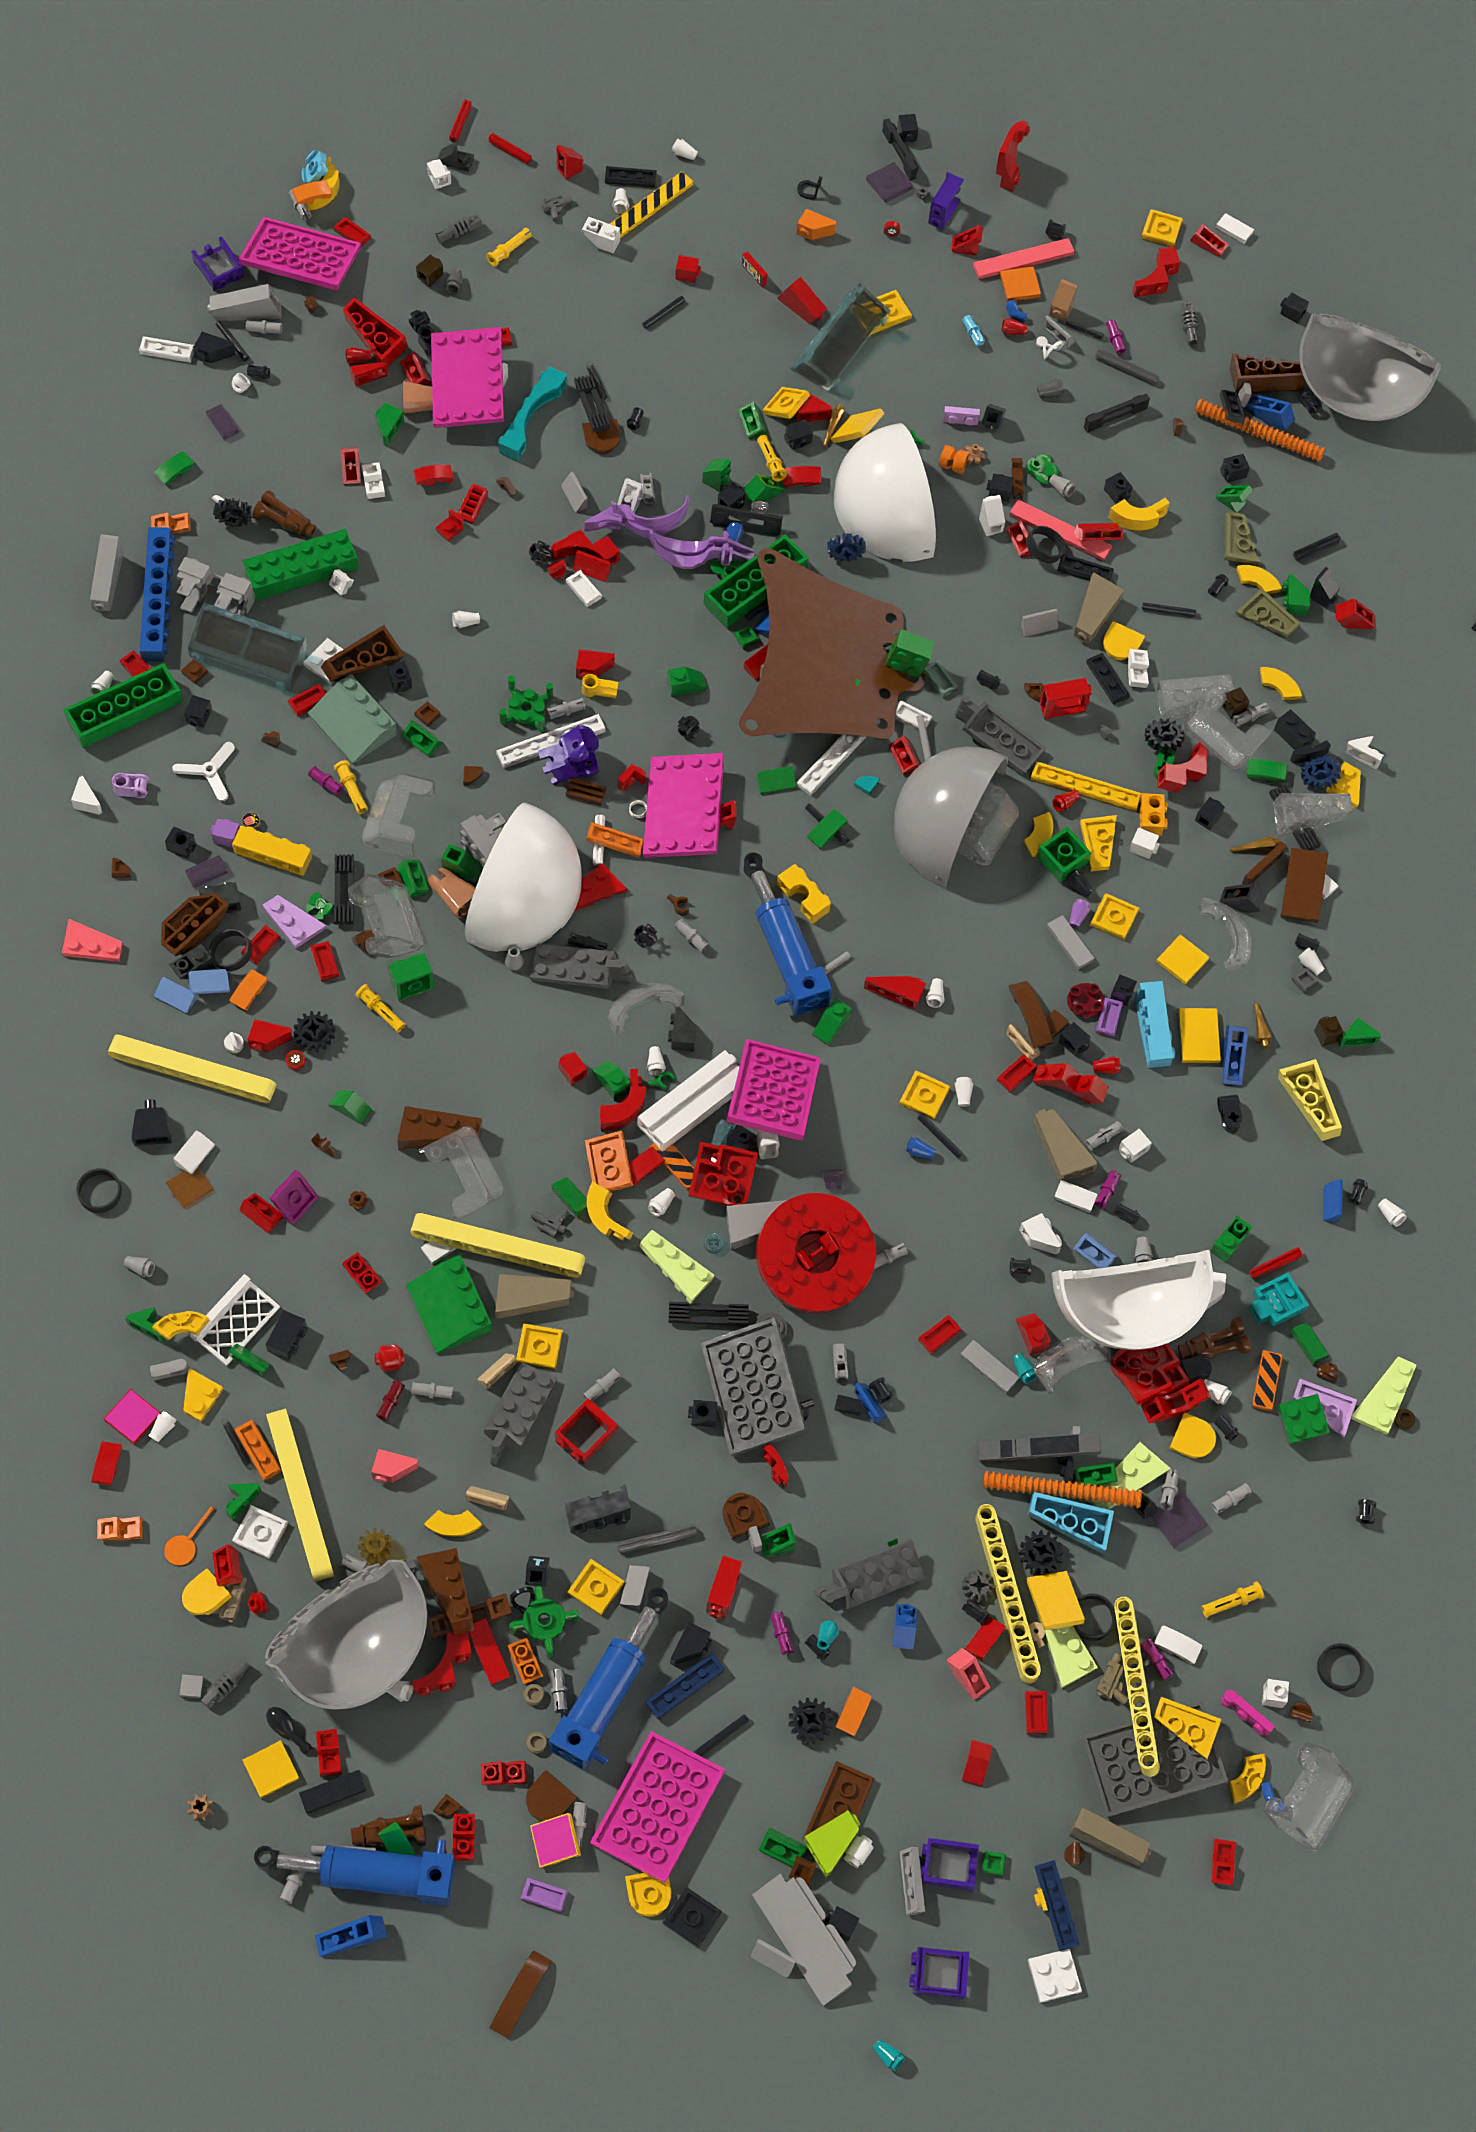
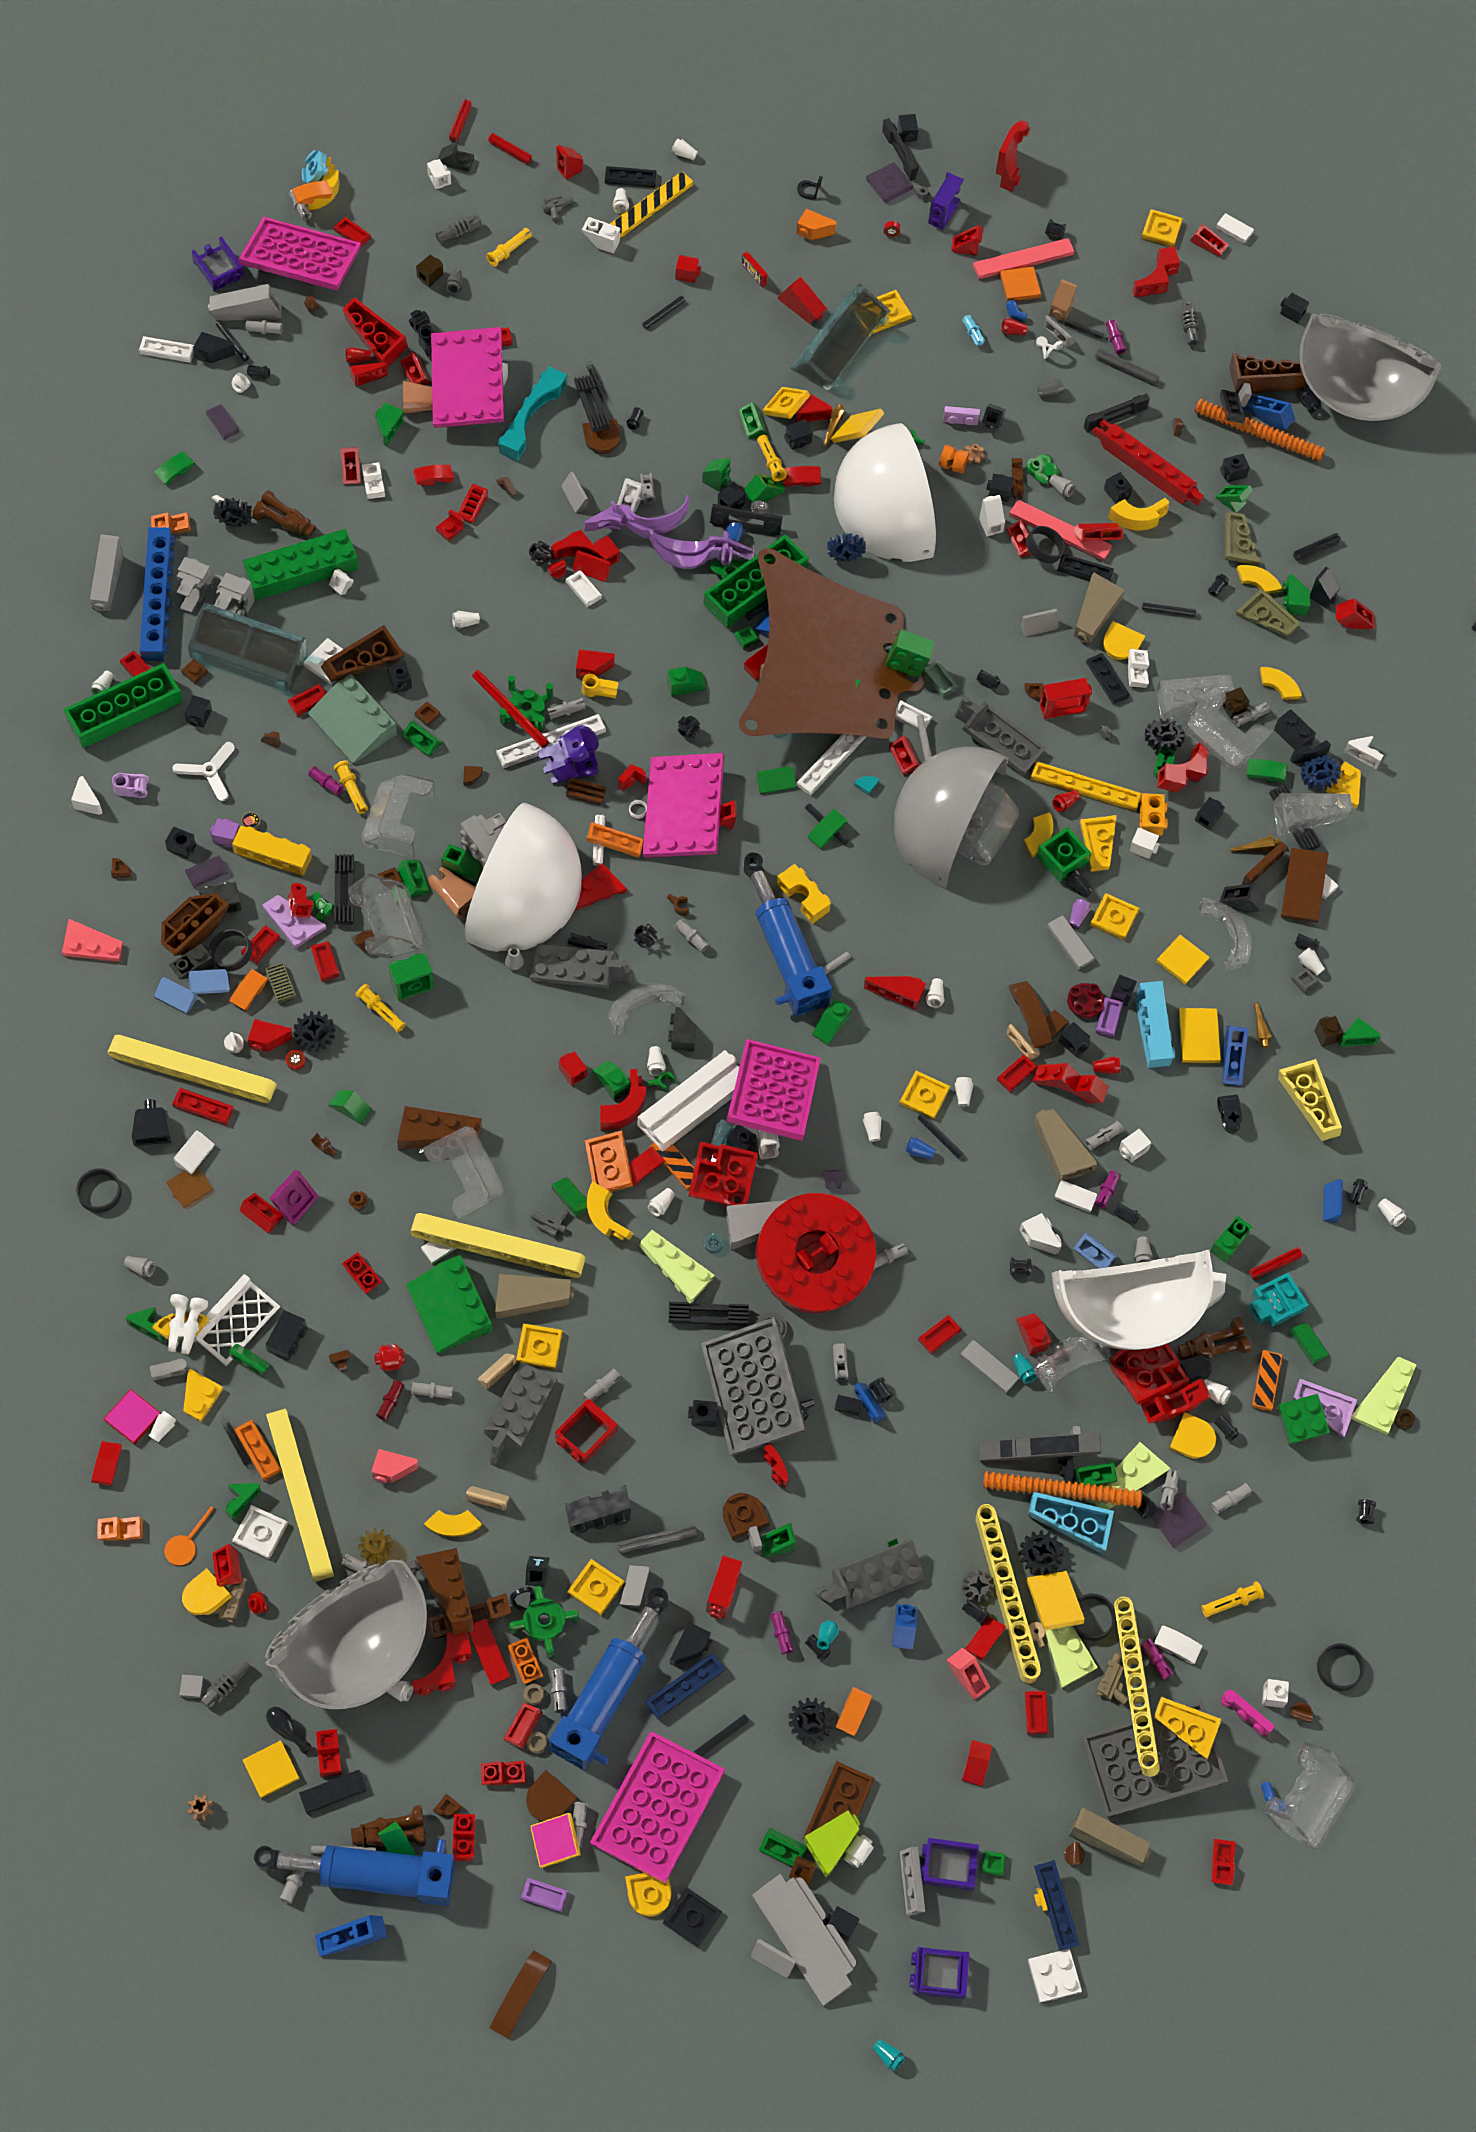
yellow tile [1228,1753,1266,1804] -> none
reddish brown plate [1316,1362,1340,1383] -> none
none -> white piece [168,1294,208,1354]
none -> red tile [172,1088,234,1126]
none -> tile [265,963,296,1004]
none -> red leg [288,883,313,918]
none -> red axle [472,670,549,748]
none -> red tile [504,1703,543,1749]
none -> white cone [863,1112,882,1142]
none -> red hinge [1092,420,1204,506]

